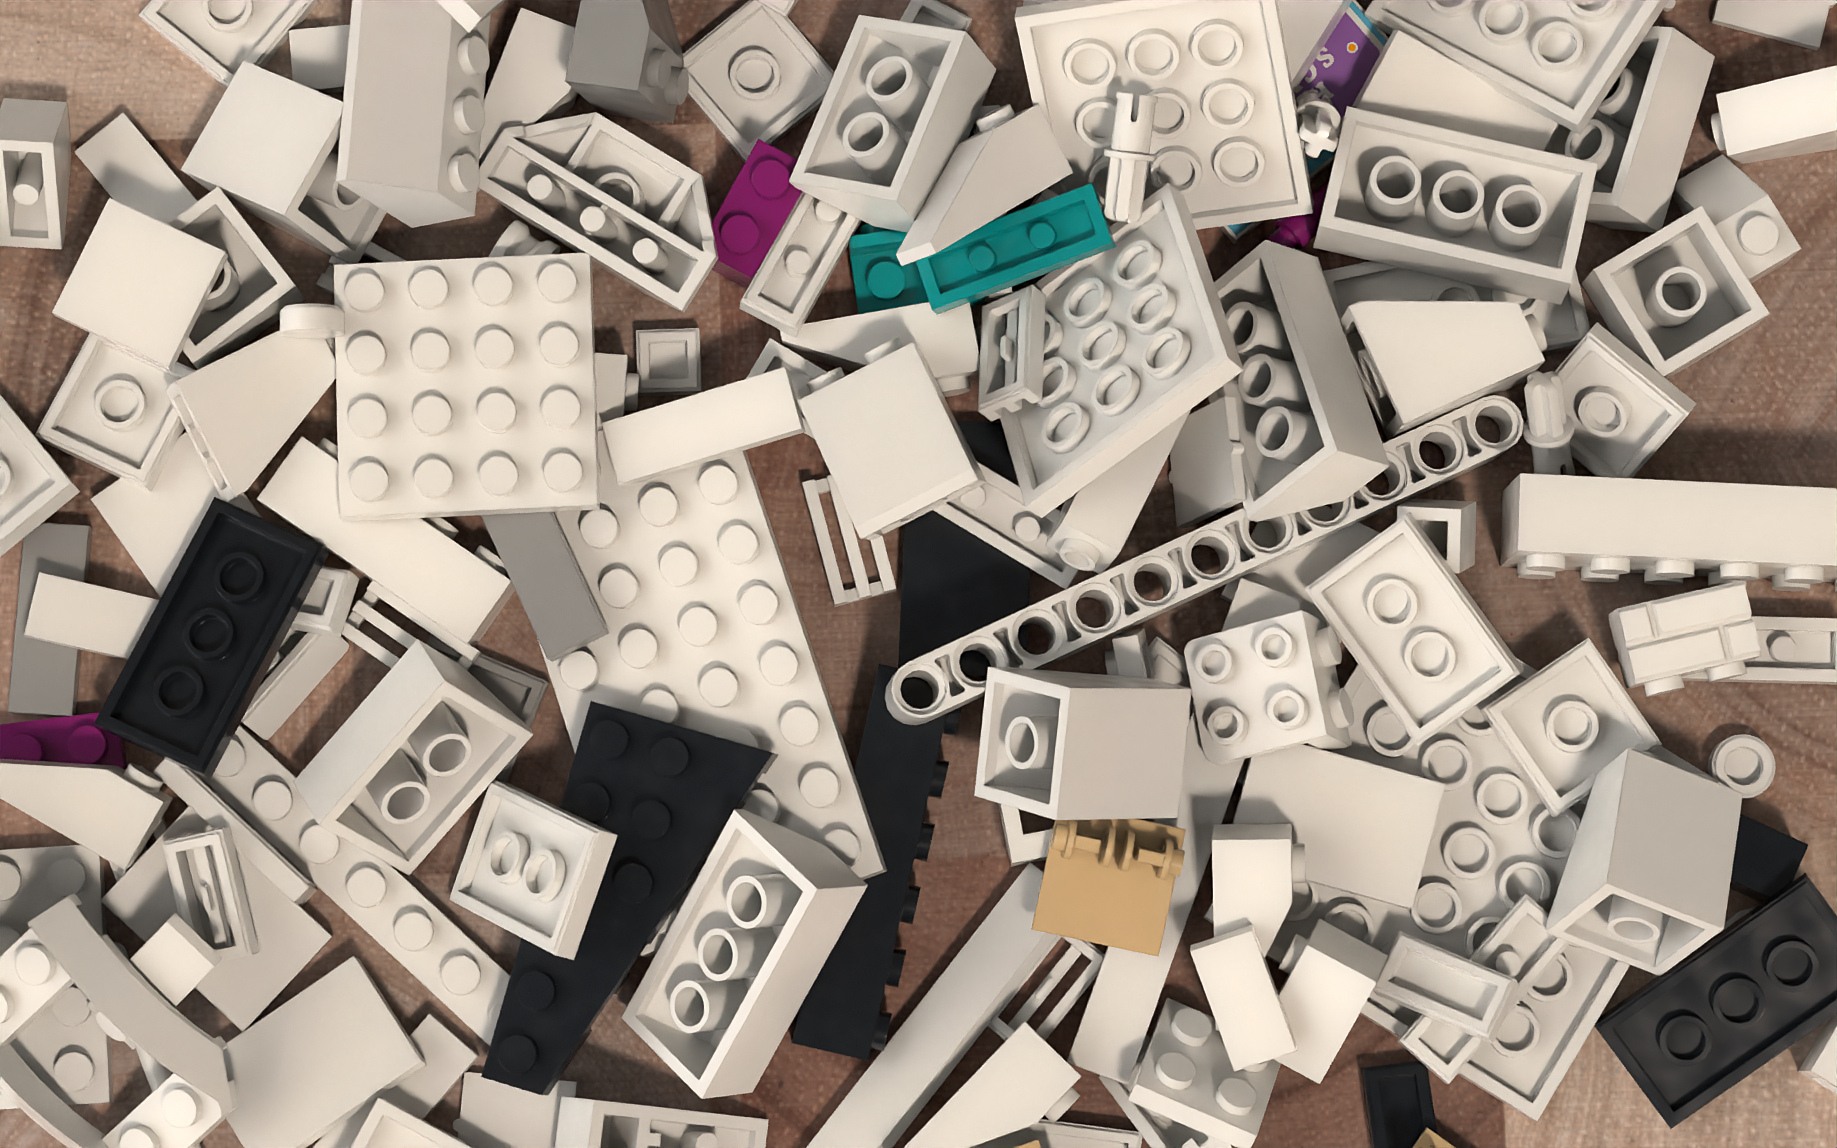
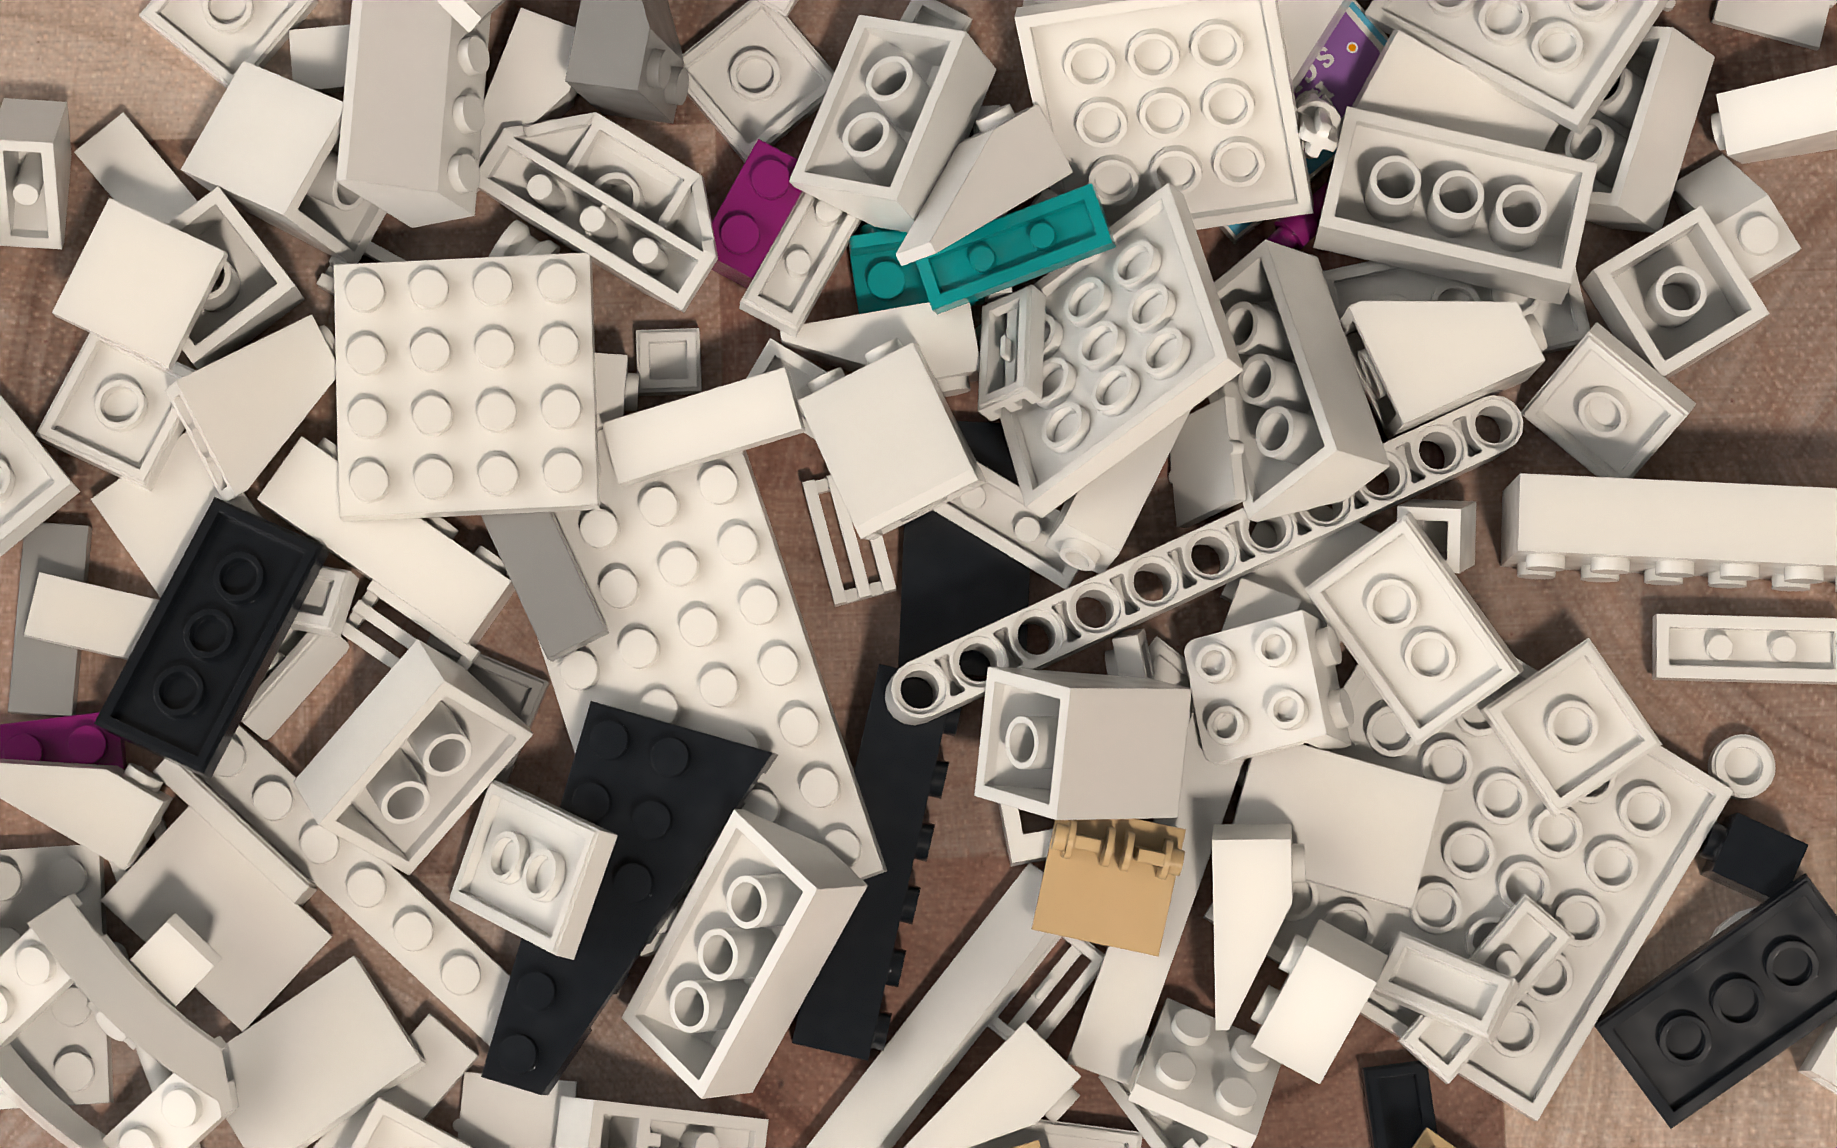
white tile [162,826,259,962] -> none
white tile [280,304,345,339] -> none
white axle [1103,92,1158,223] -> none
white tile [1190,925,1297,1072] -> none
white axle [1523,371,1575,476] -> none
white slope [1545,748,1743,976] -> none
white brick [1608,580,1761,697] -> none

